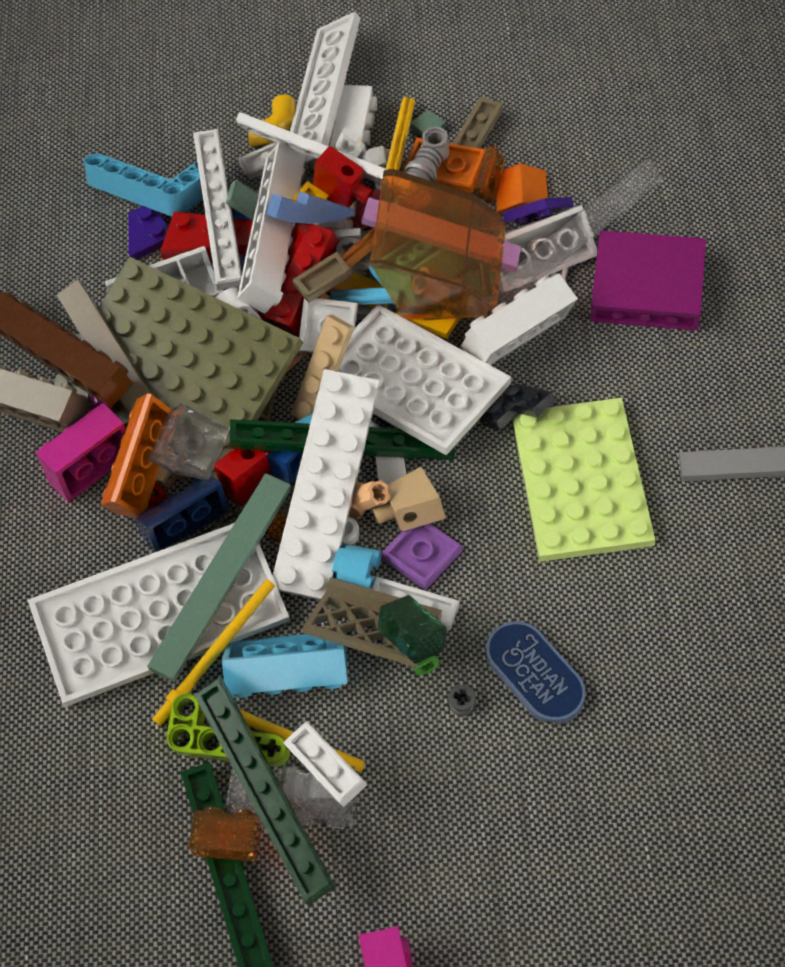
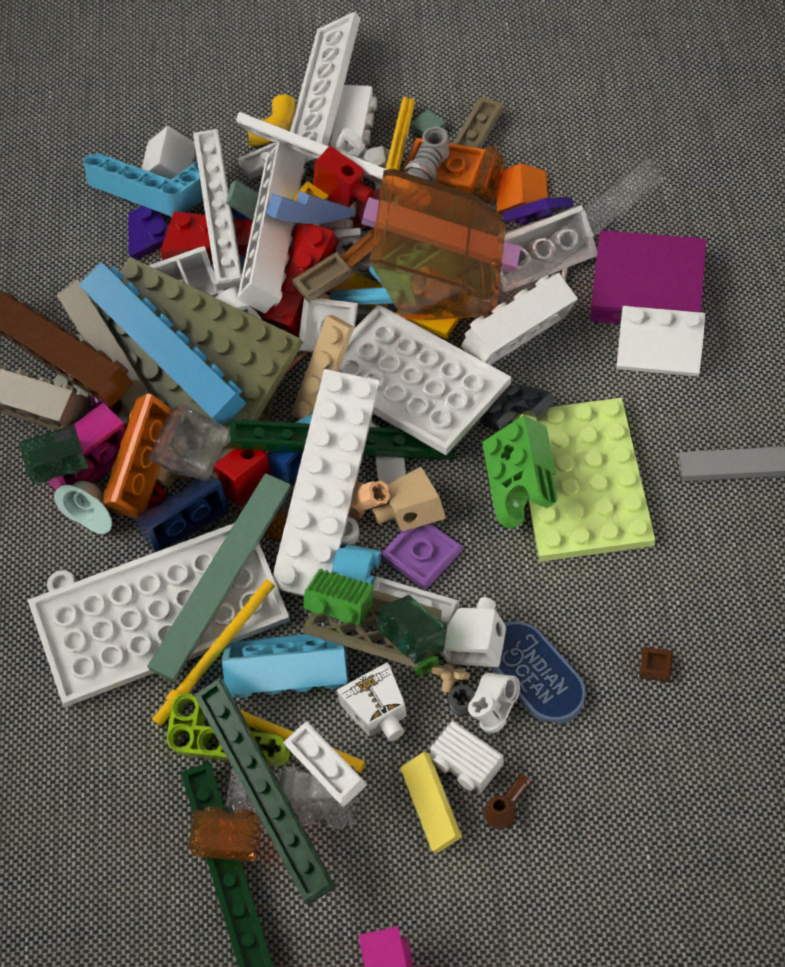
none -> clear green brick [19,425,88,485]
none -> white tile [47,570,77,592]
none -> light aqua piece [54,481,112,534]
none -> dark azure brick [79,262,246,427]
none -> white slope [142,126,196,179]
none -> bright green brick [303,568,374,626]
none -> white torso [337,663,407,741]
none -> light yellow tile [400,752,462,853]
none -> white brick [430,721,504,793]
none -> tan plant [431,664,470,693]
none -> white torso [437,597,506,667]
none -> white piece [468,673,520,734]
none -> bright green brick [482,415,557,529]
none -> reddish brown bar [484,774,532,829]
none -> white slope [616,306,705,377]
none -> reddish brown tile [639,647,673,683]

